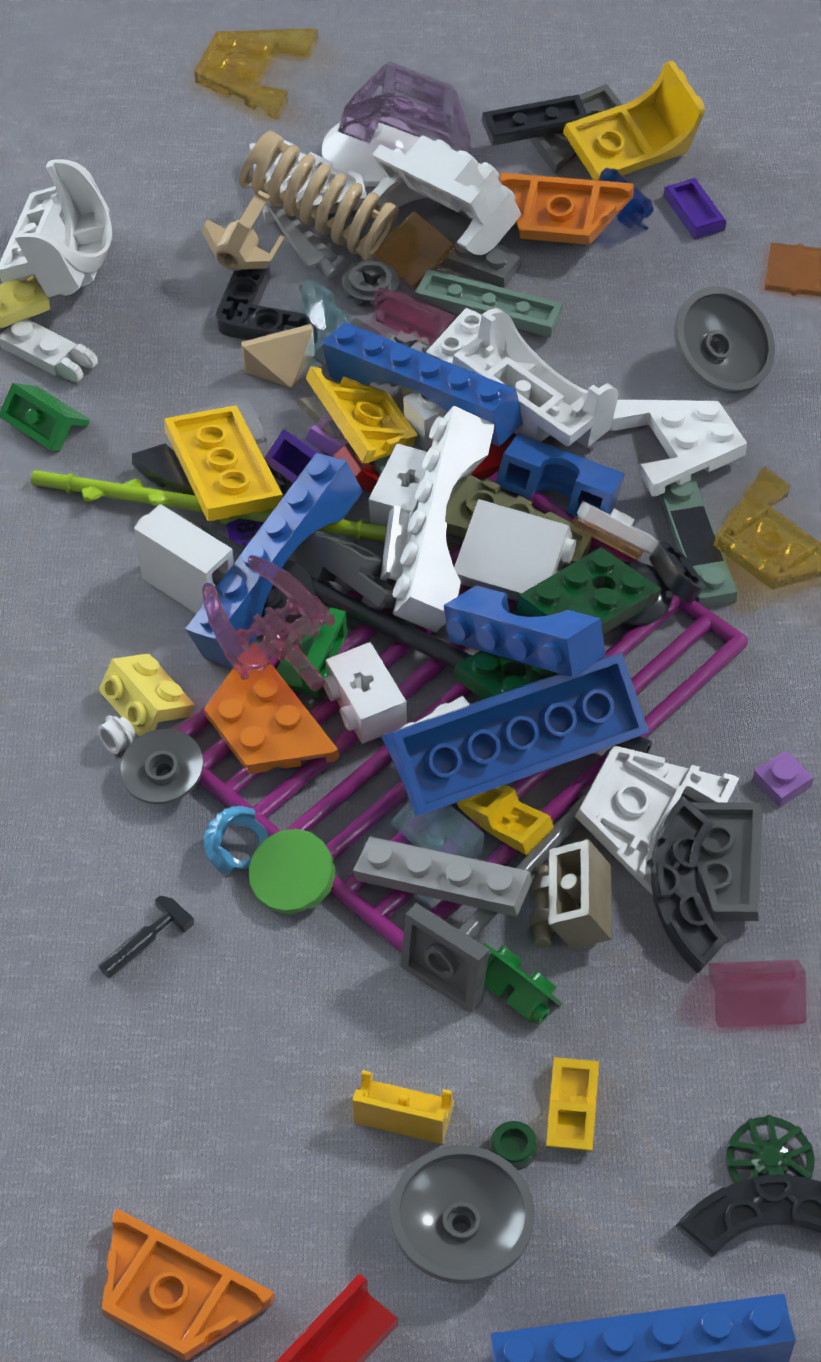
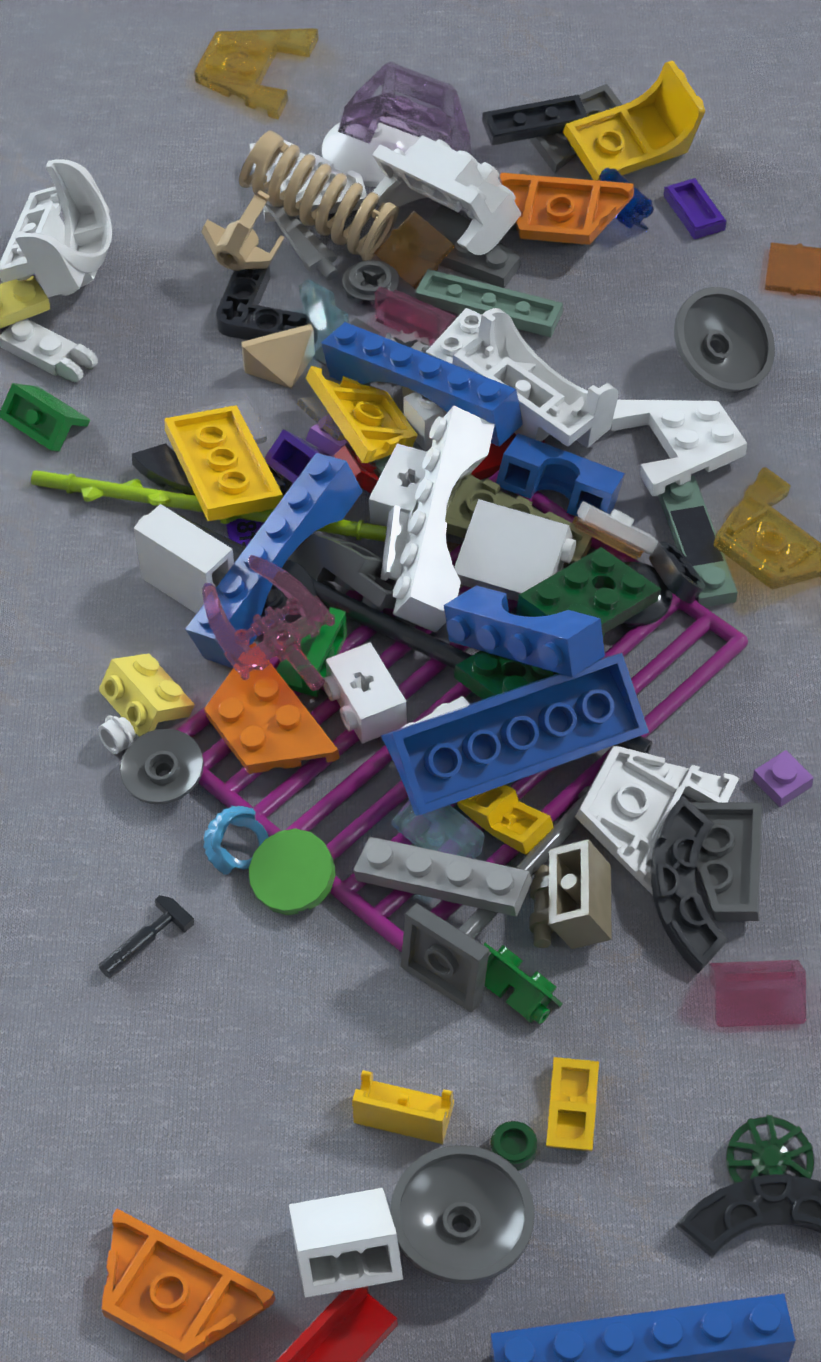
none -> white brick [289,1188,403,1297]

